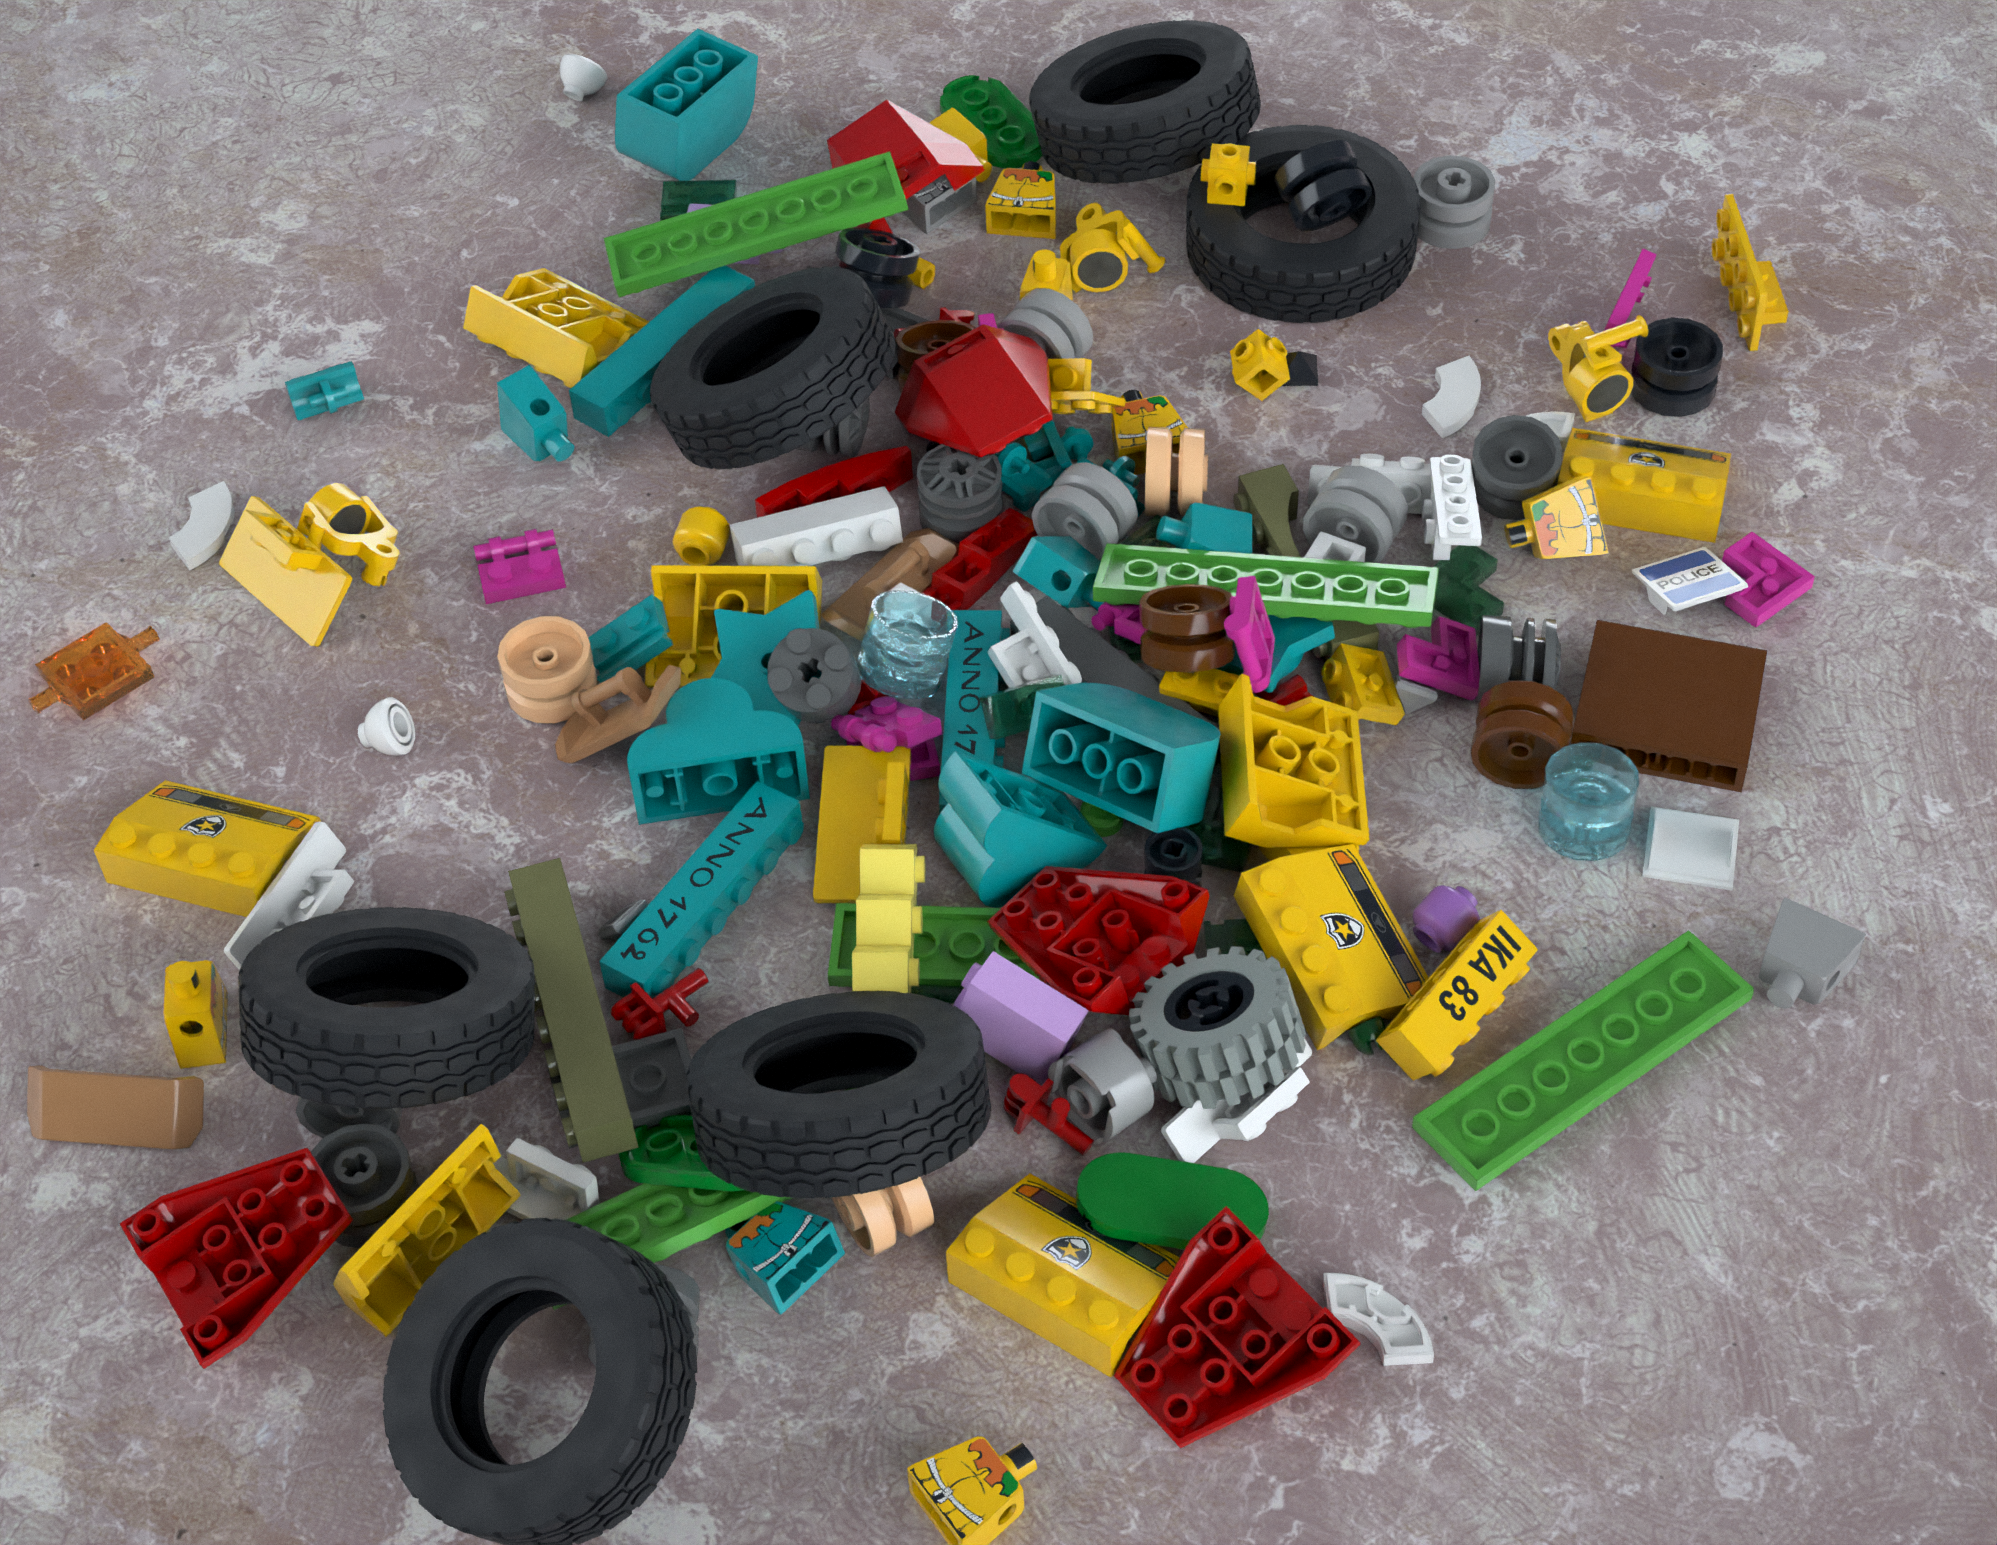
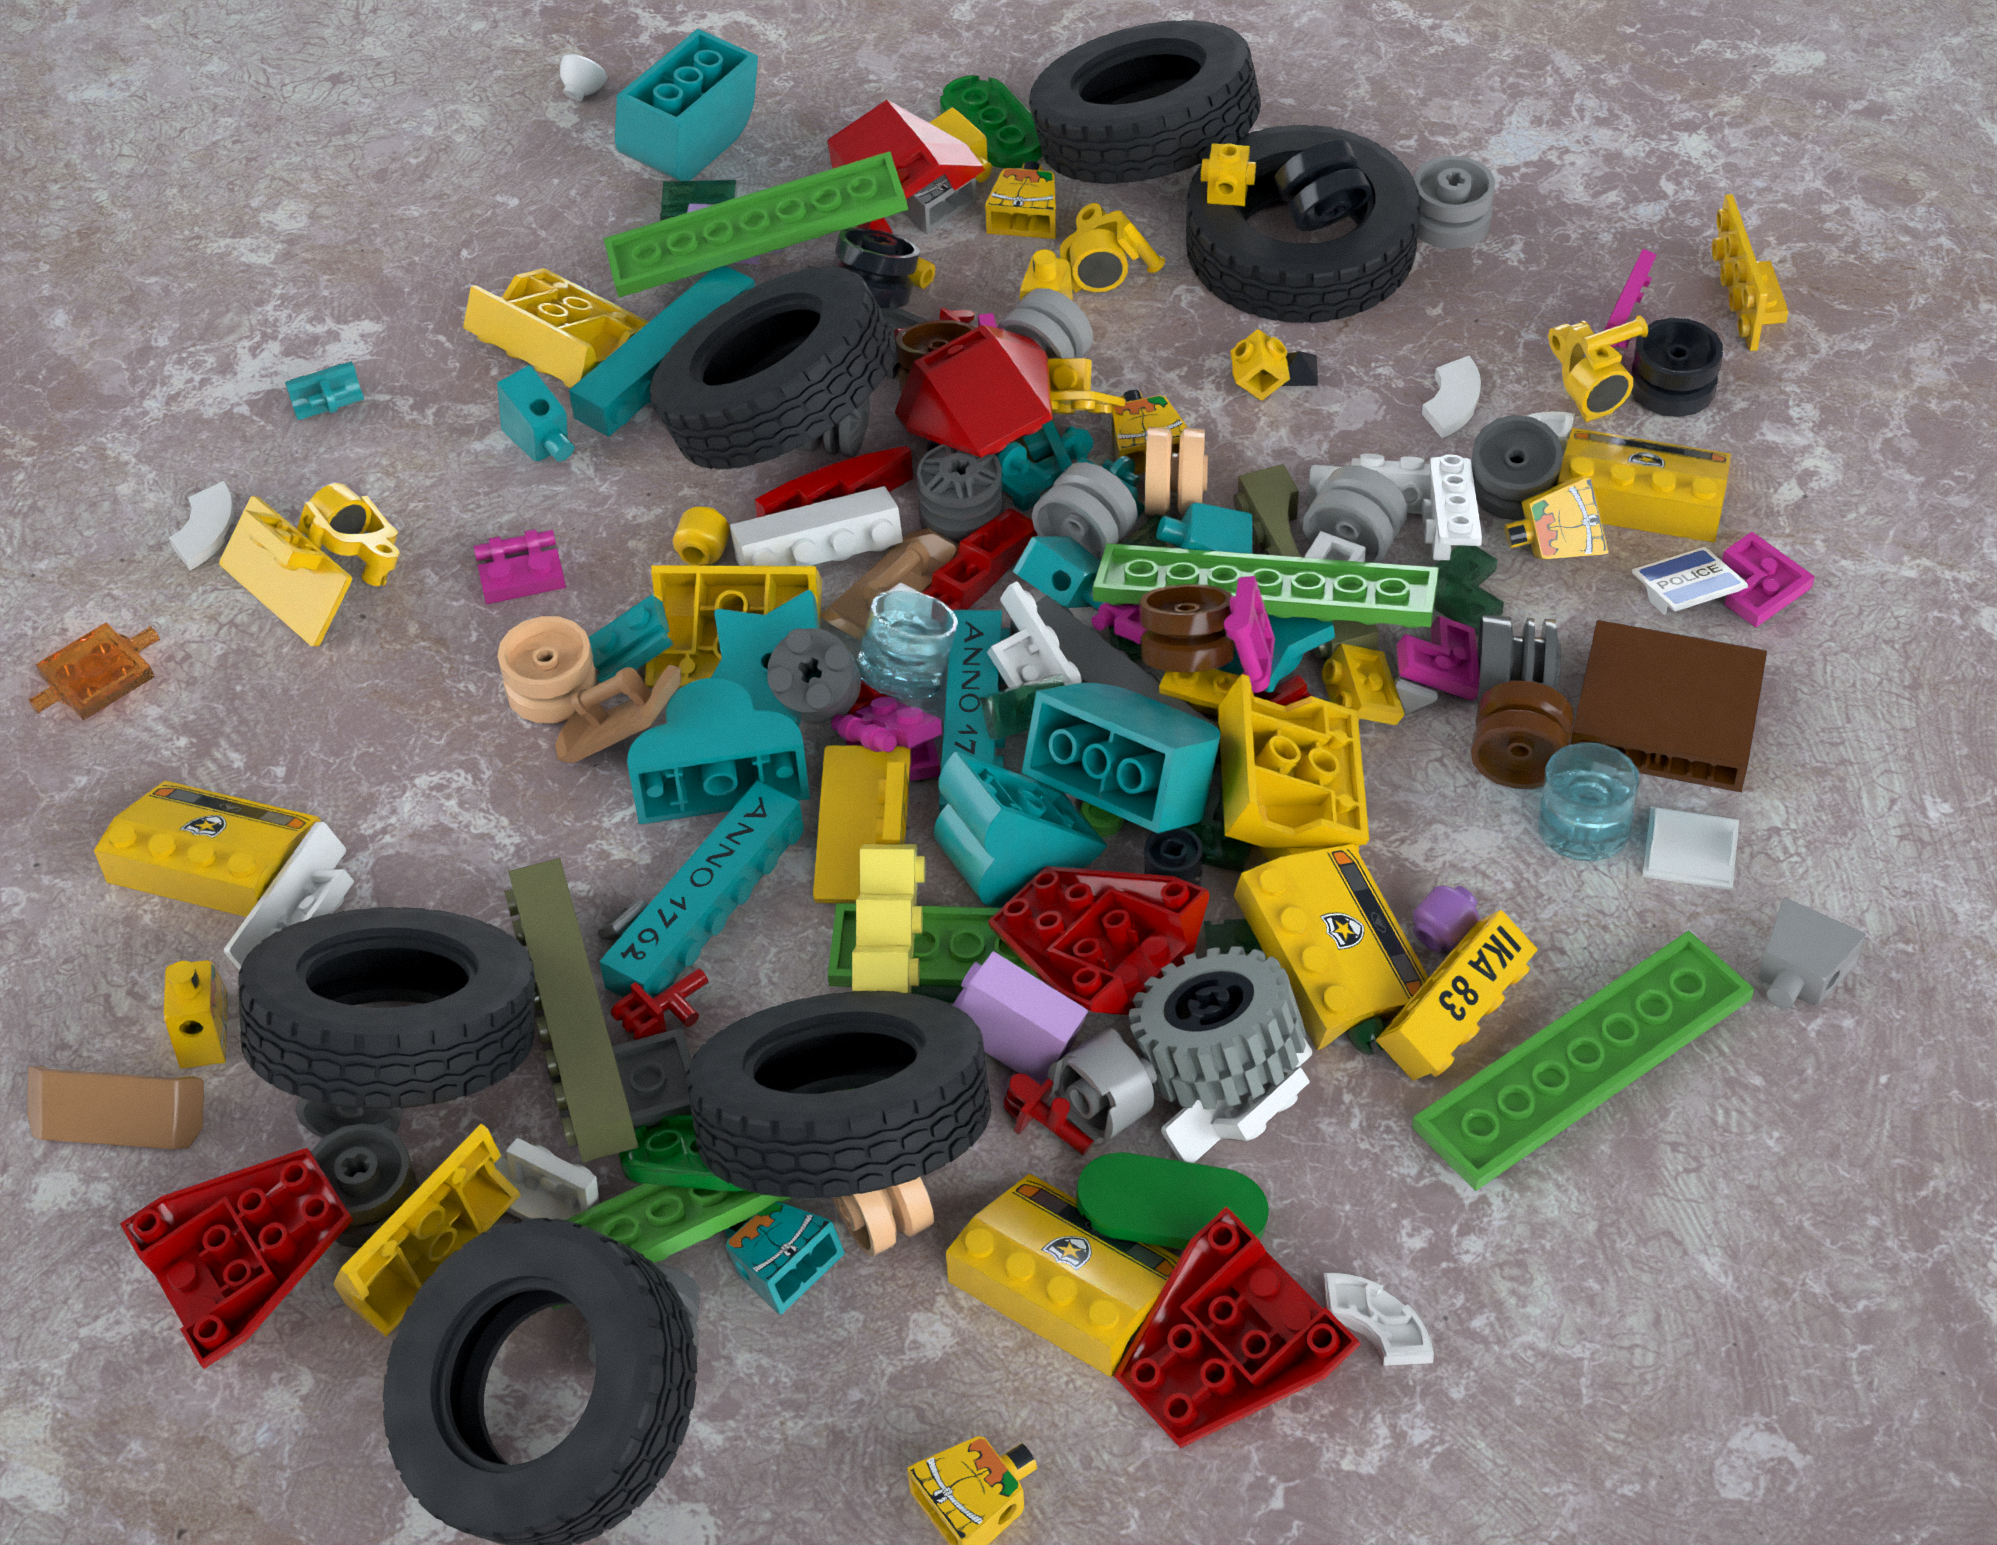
white brick [358,697,415,756] -> none

